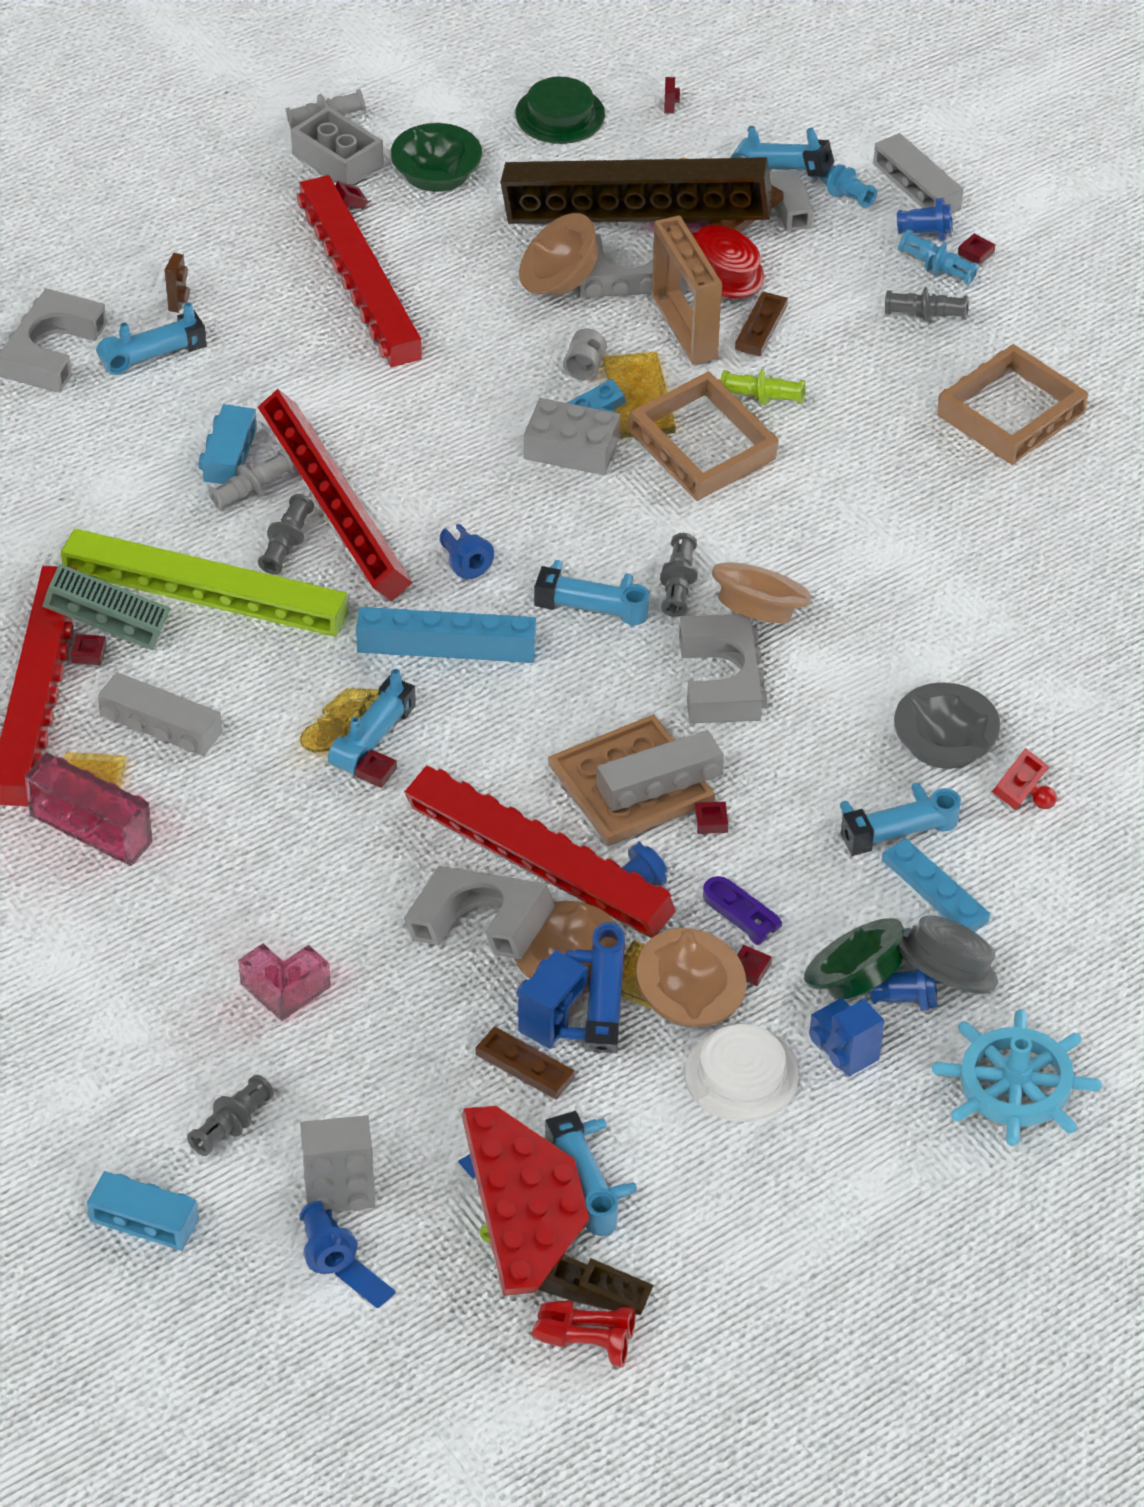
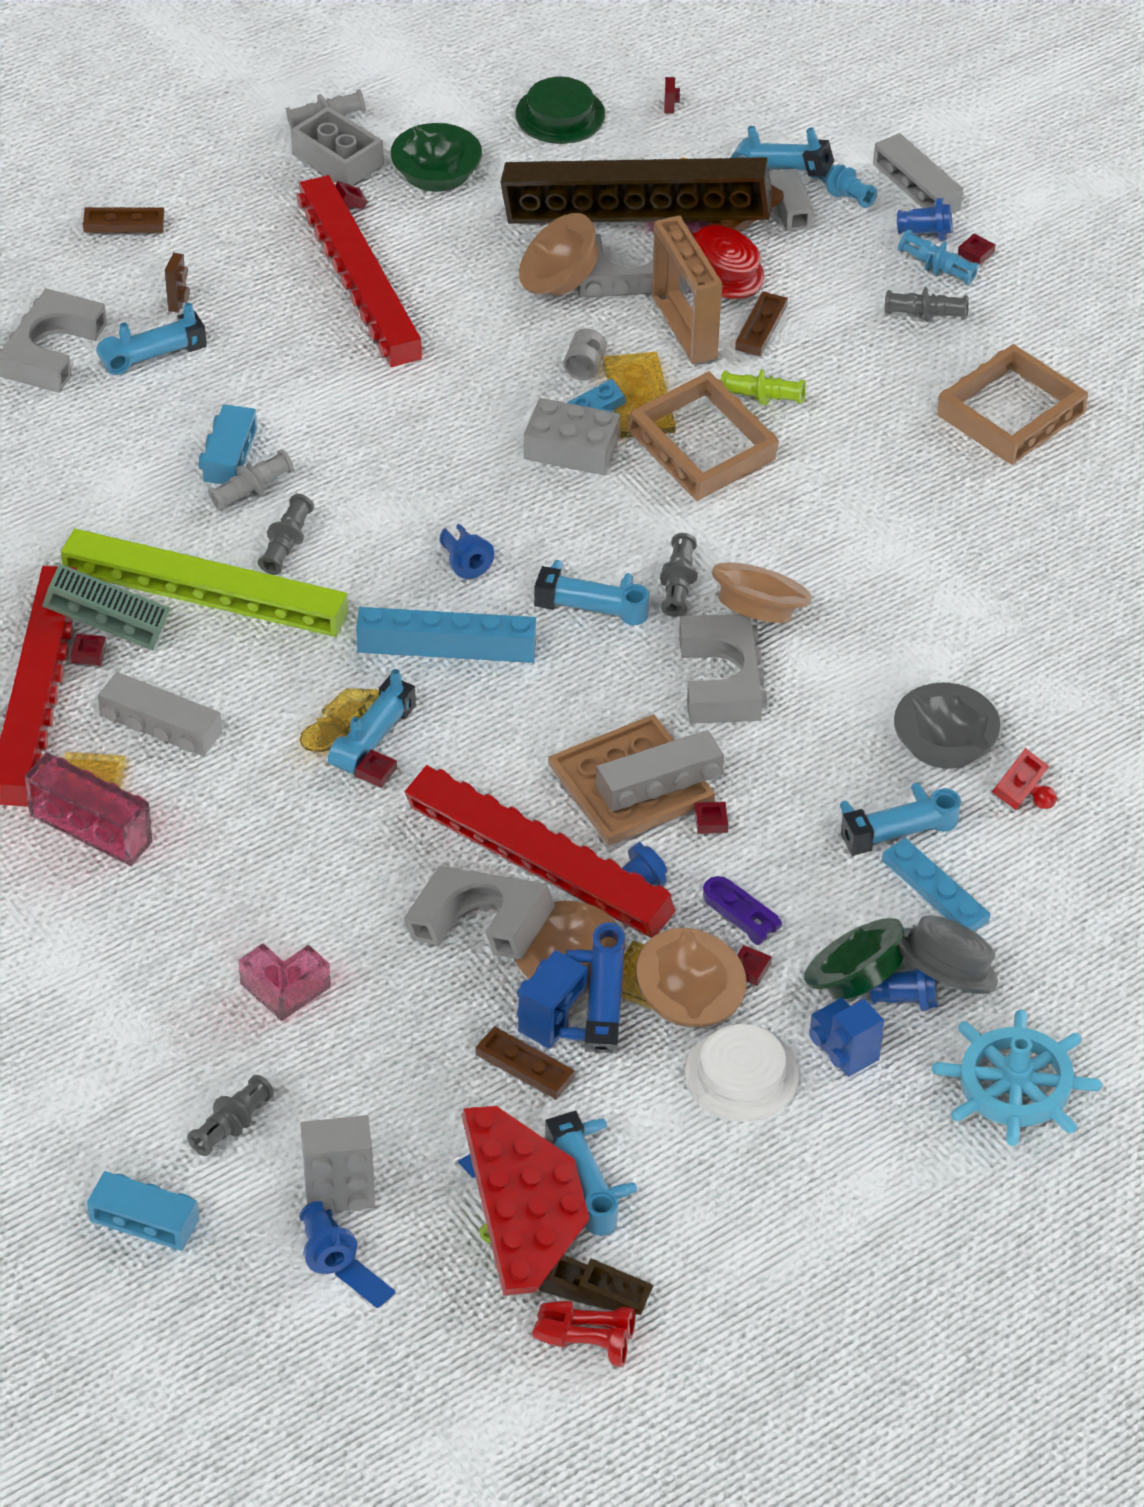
red brick [257,388,413,602] -> none
none -> reddish brown plate [83,207,165,233]

